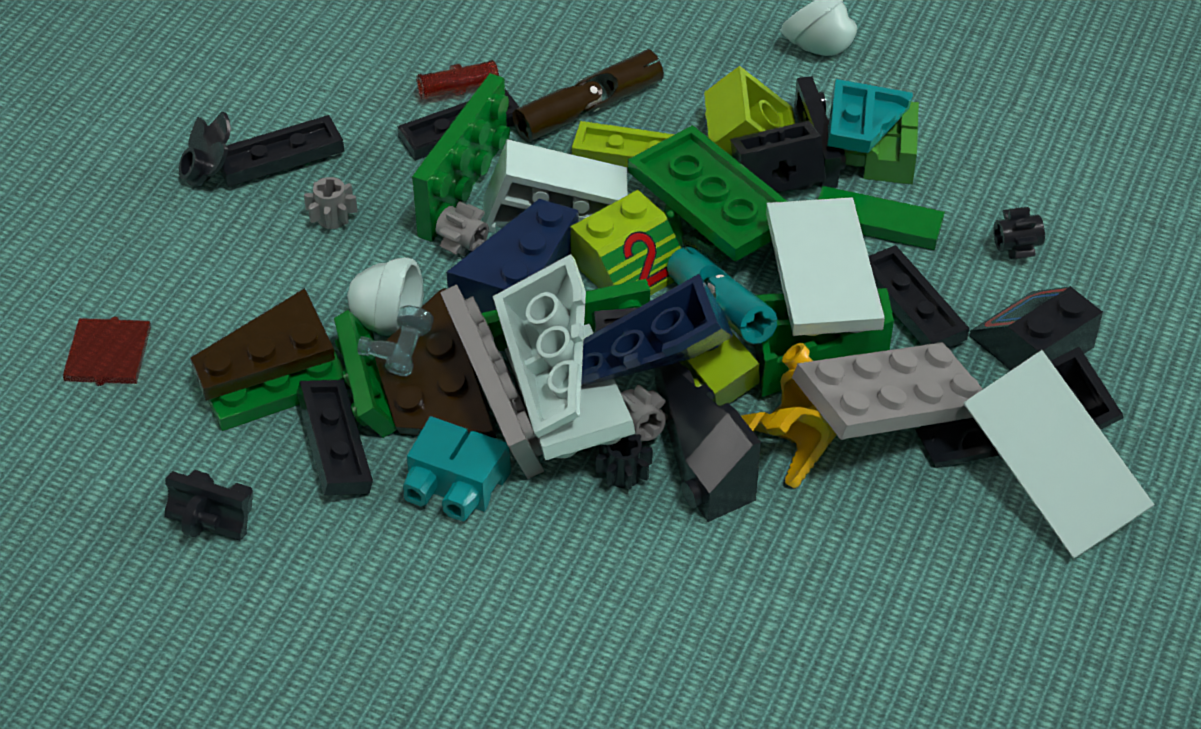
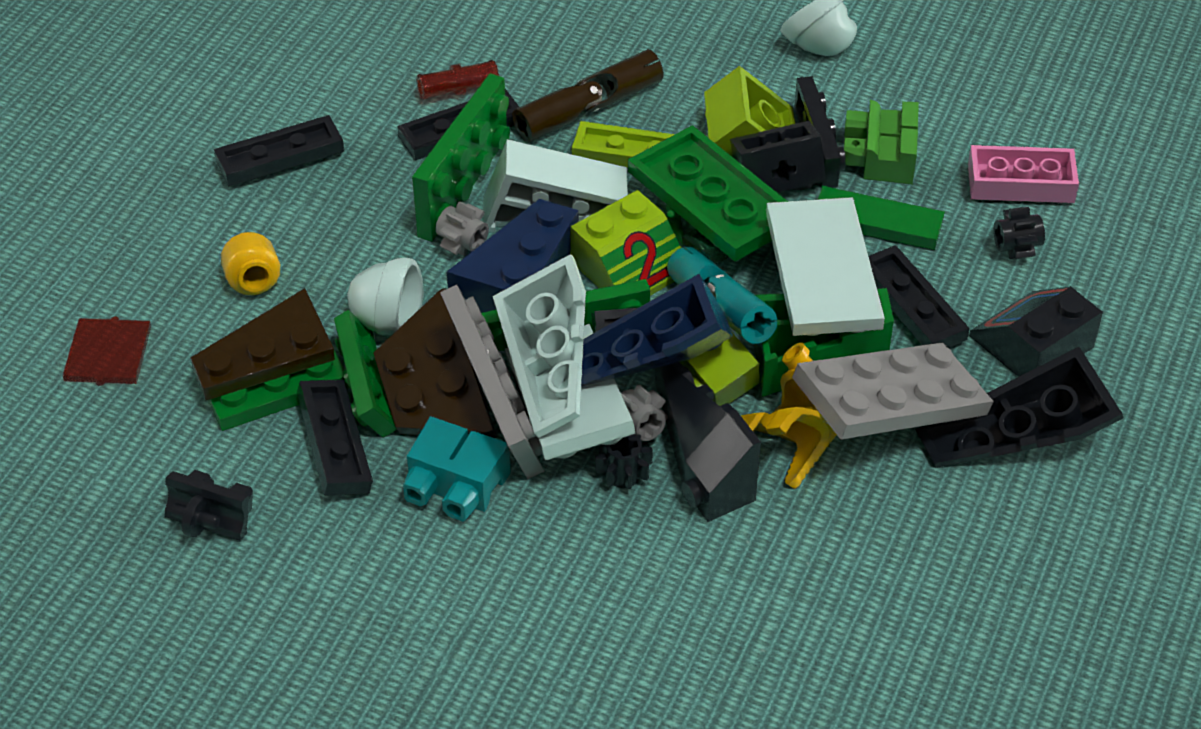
black plate [179,111,231,187] -> none
light grey gear [304,177,358,229] -> none
clear light blue piece [357,305,434,376] -> none
teal wing [827,79,913,153] -> none
light aqua tile [964,350,1154,560] -> none
none -> yellow head [221,232,280,296]
none -> bright pink piece [968,145,1079,203]

